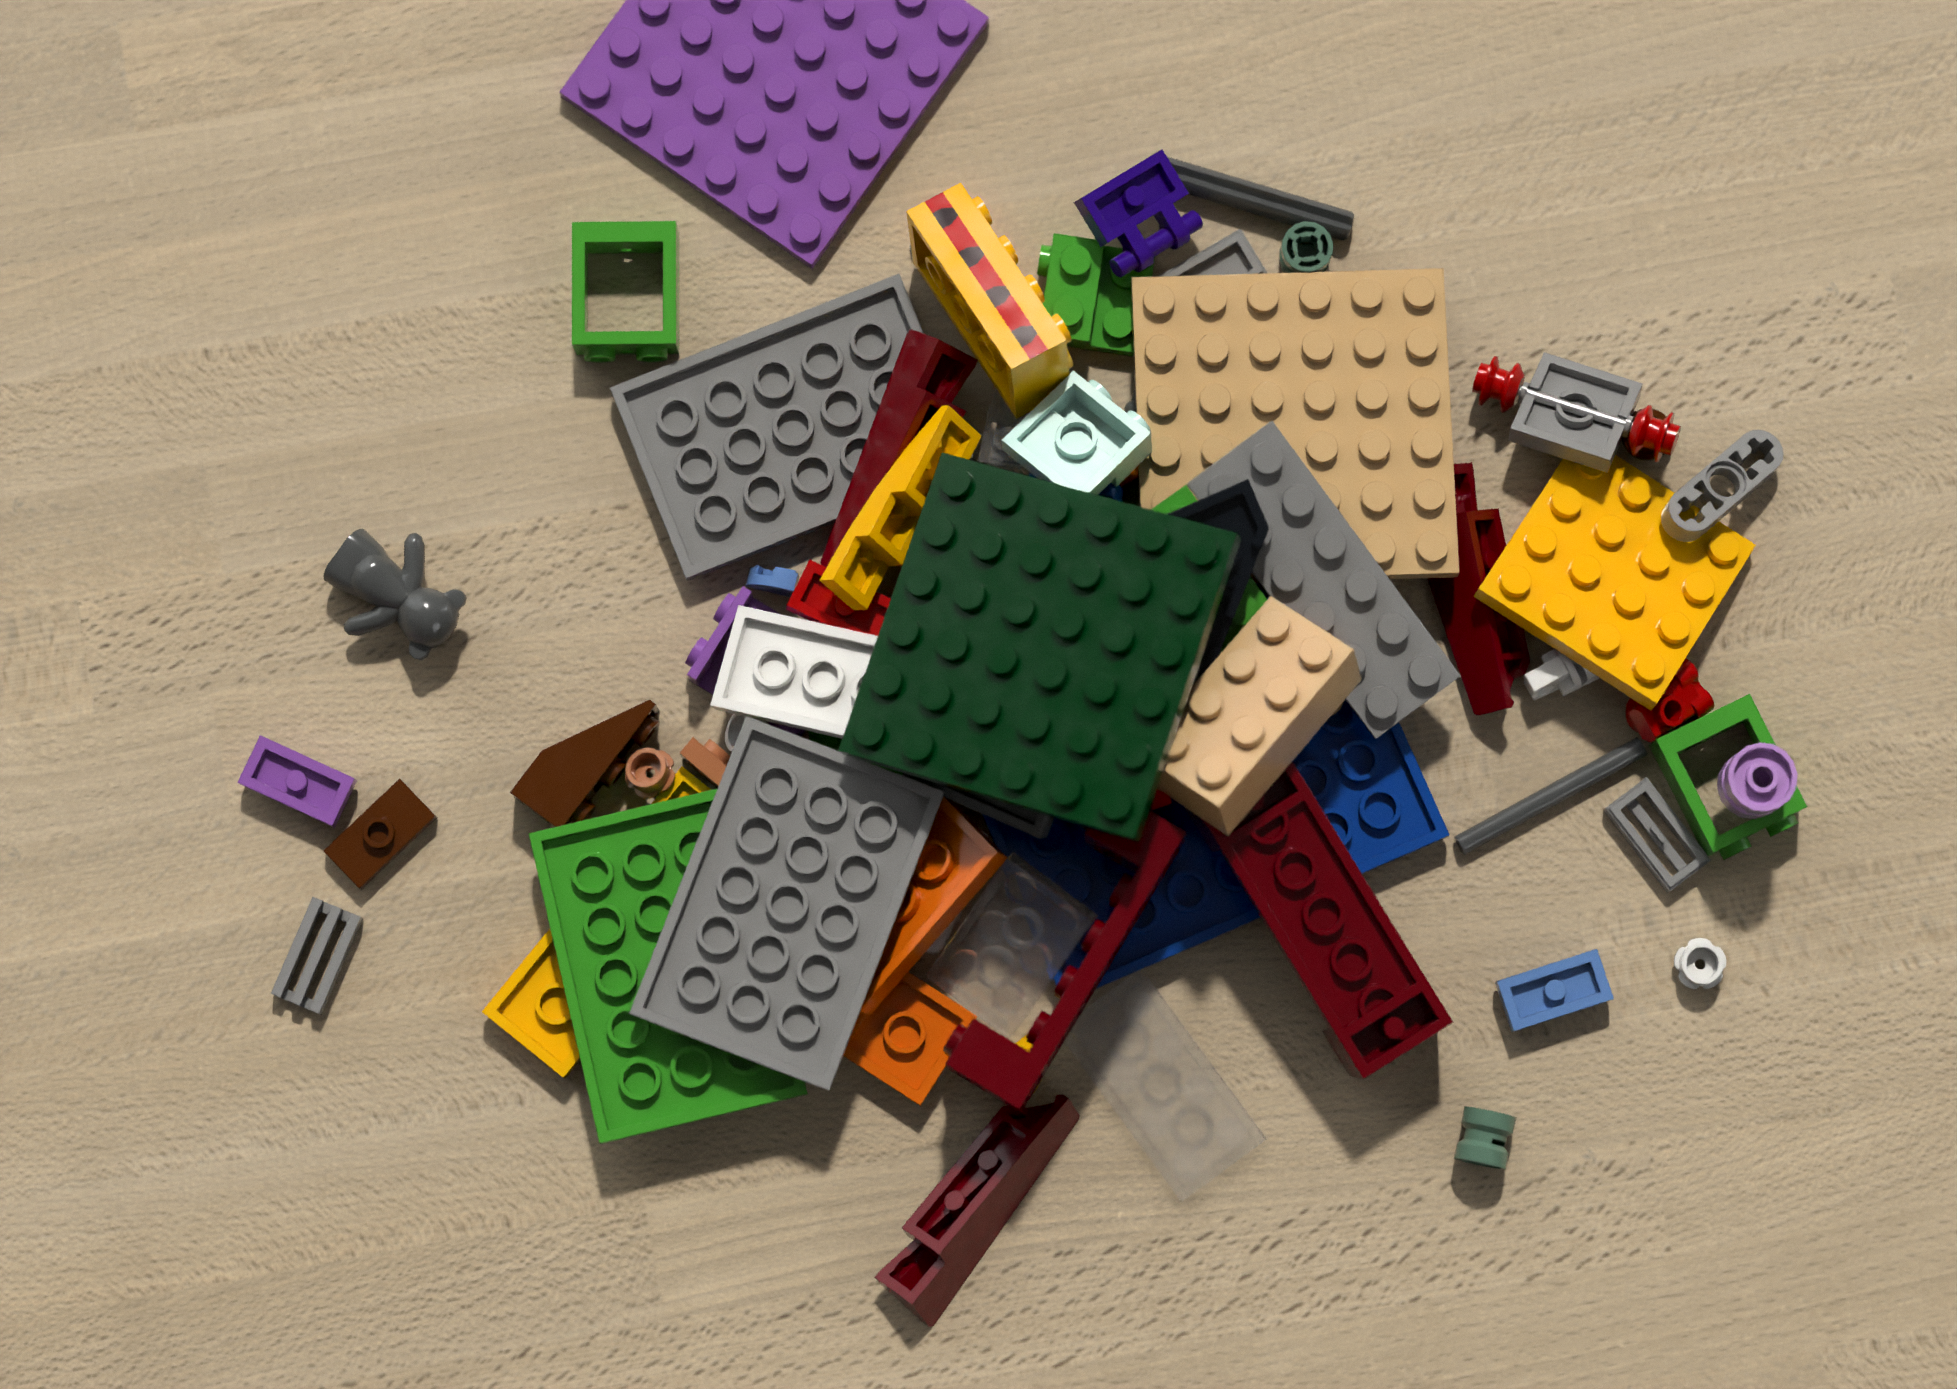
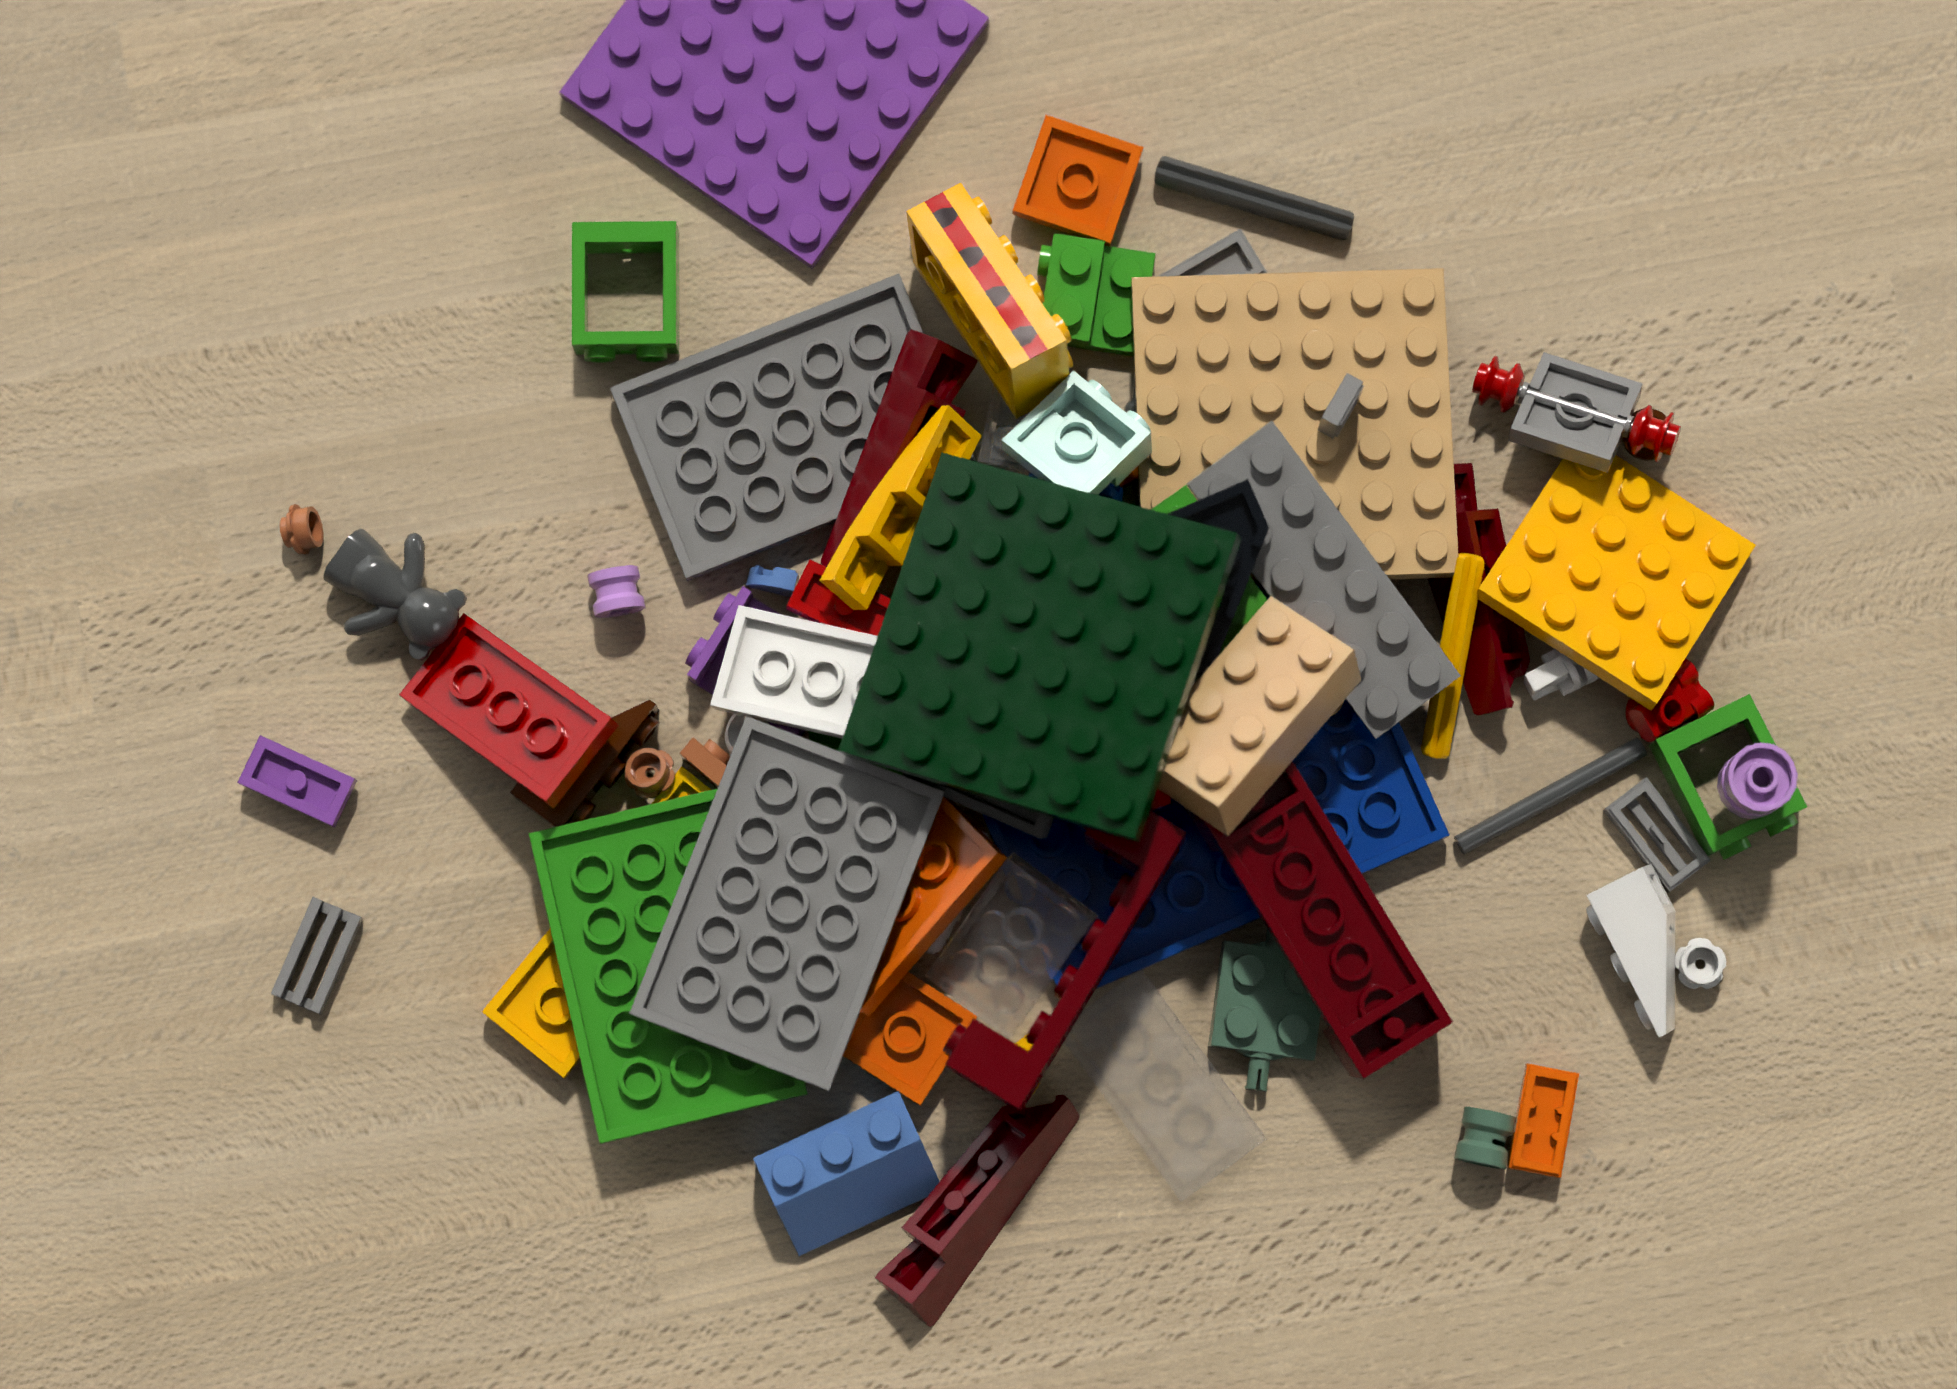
reddish brown plate [324,778,437,890] -> none
dark purple plate [1074,149,1203,278] -> none
sand green wheel [1279,221,1333,273] -> none
medium blue plate [1495,949,1614,1032] -> none
light grey beam [1661,430,1783,542] -> none
none -> nougat plate [280,504,323,555]
none -> red plate [399,613,619,809]
none -> lavender wheel [587,565,646,618]
none -> medium blue slope [753,1091,940,1256]
none -> orange plate [1012,115,1144,246]
none -> sand green plate [1208,928,1321,1092]
none -> light grey tile [1318,373,1364,439]
none -> yellow axle [1421,553,1485,759]
none -> orange plate [1507,1063,1579,1178]
none -> white slope [1586,864,1675,1037]

